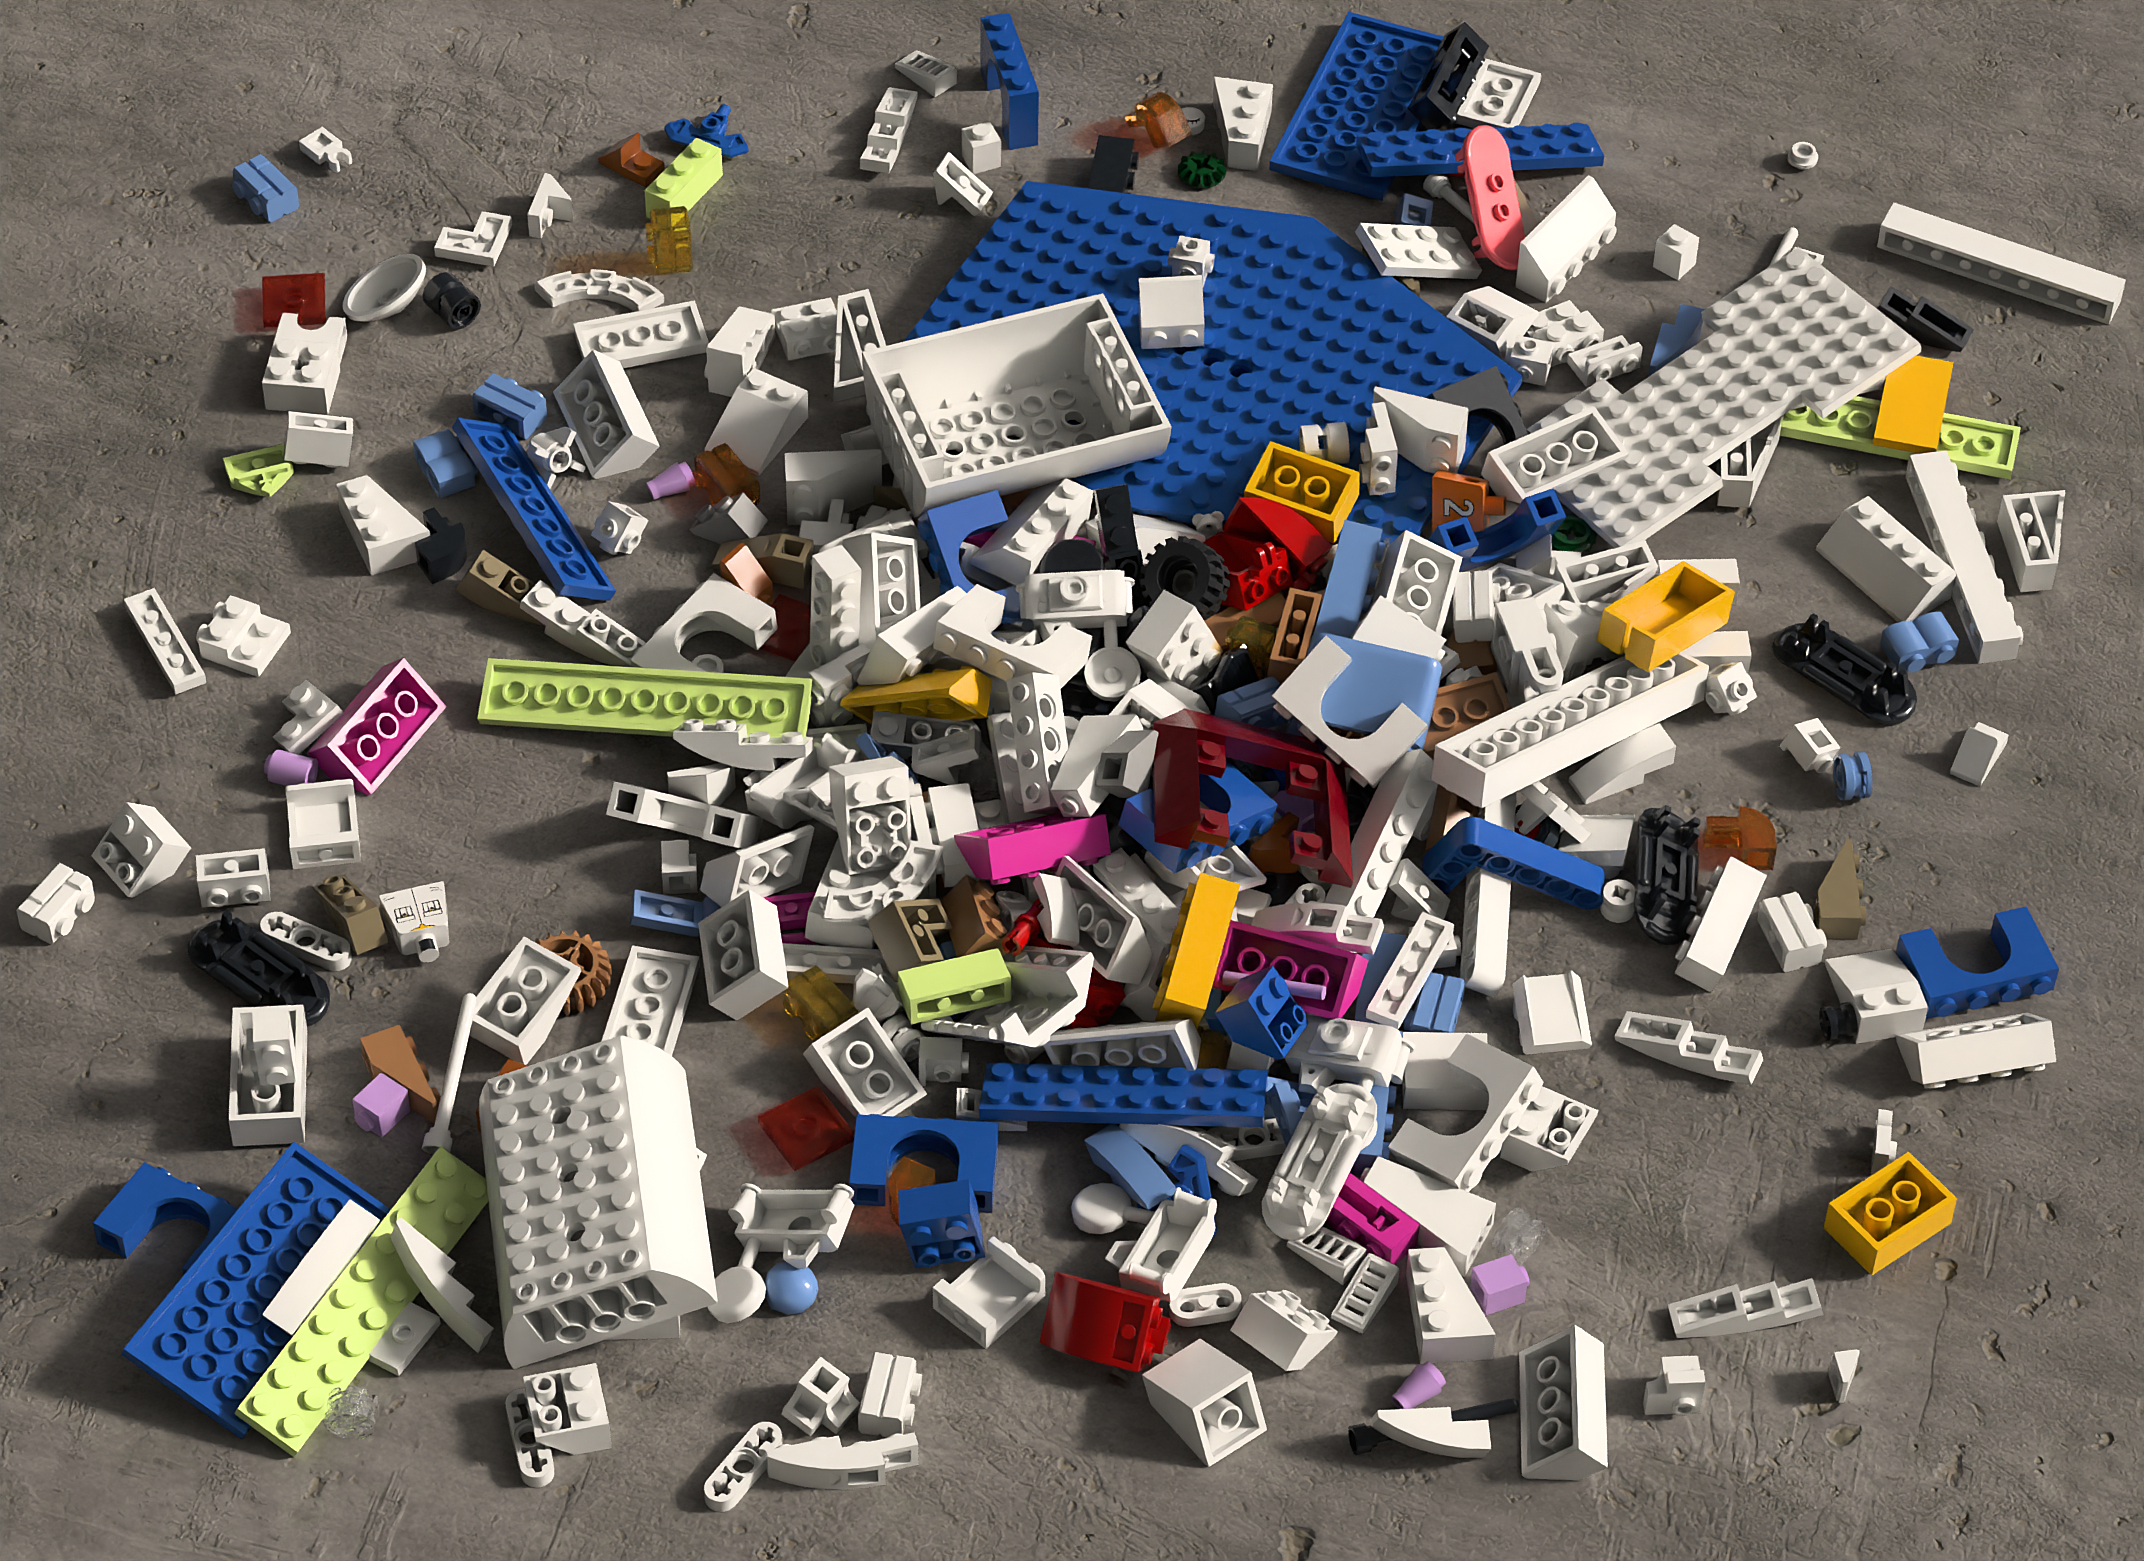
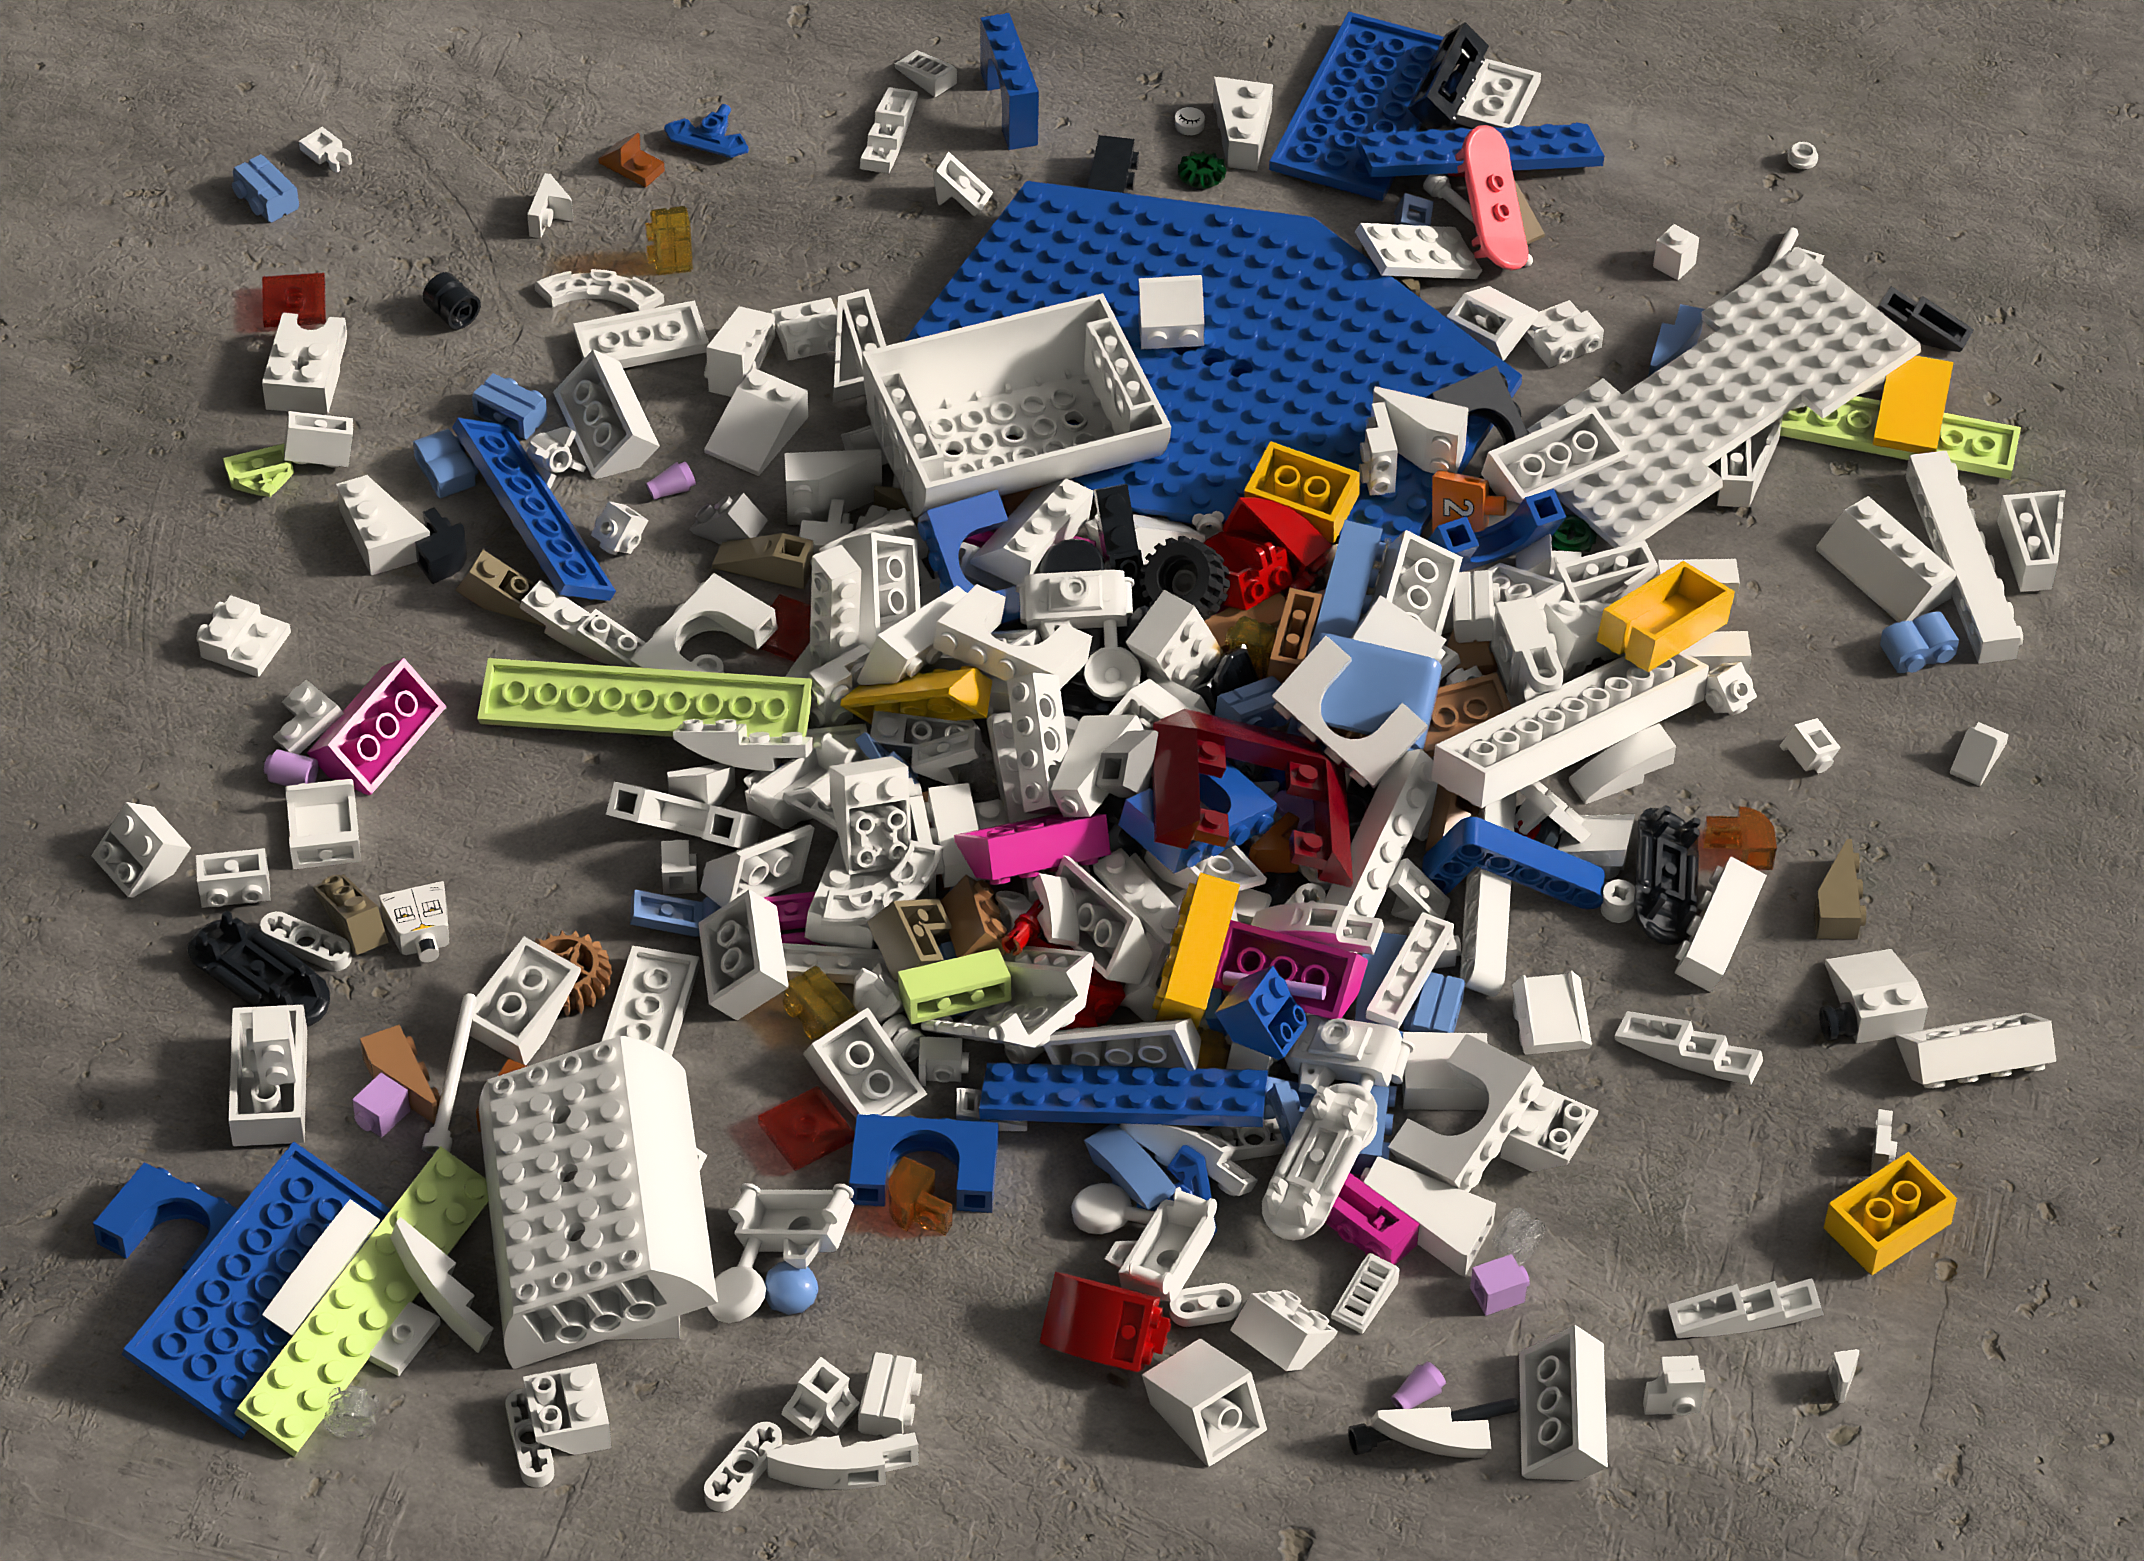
white brick [16,863,95,945] -> none
white plate [124,588,206,694] -> none
white dish [343,254,426,322] -> none
white plate [434,211,512,267] -> none
yellowish green brick [645,138,723,228] -> none
clear orange brick [692,443,761,506] -> none
slope [720,543,774,607] -> none
blue slope [898,1179,985,1268] -> none
white panel [933,1236,1045,1349] -> none
white brick [962,121,1001,174] -> none
black bar [995,617,1034,632] -> none
clear orange brick [1125,92,1192,148] -> none
white brick [1168,236,1215,286] -> none
white slope [1287,1226,1367,1285] -> none
white wheel [1299,422,1350,464] -> none
white wedge [1406,1247,1496,1364] -> none
white brick [1505,335,1554,386] -> none
white slope [1515,175,1617,303] -> none
white bracket [1567,335,1643,387] -> none
white brick [1757,892,1827,972] -> none
black piece [1772,613,1917,725] -> none
medium blue wheel [1833,752,1872,800] -> none
white brick [1877,203,2126,325] -> none
blue arch [1895,906,2059,1019] -> none

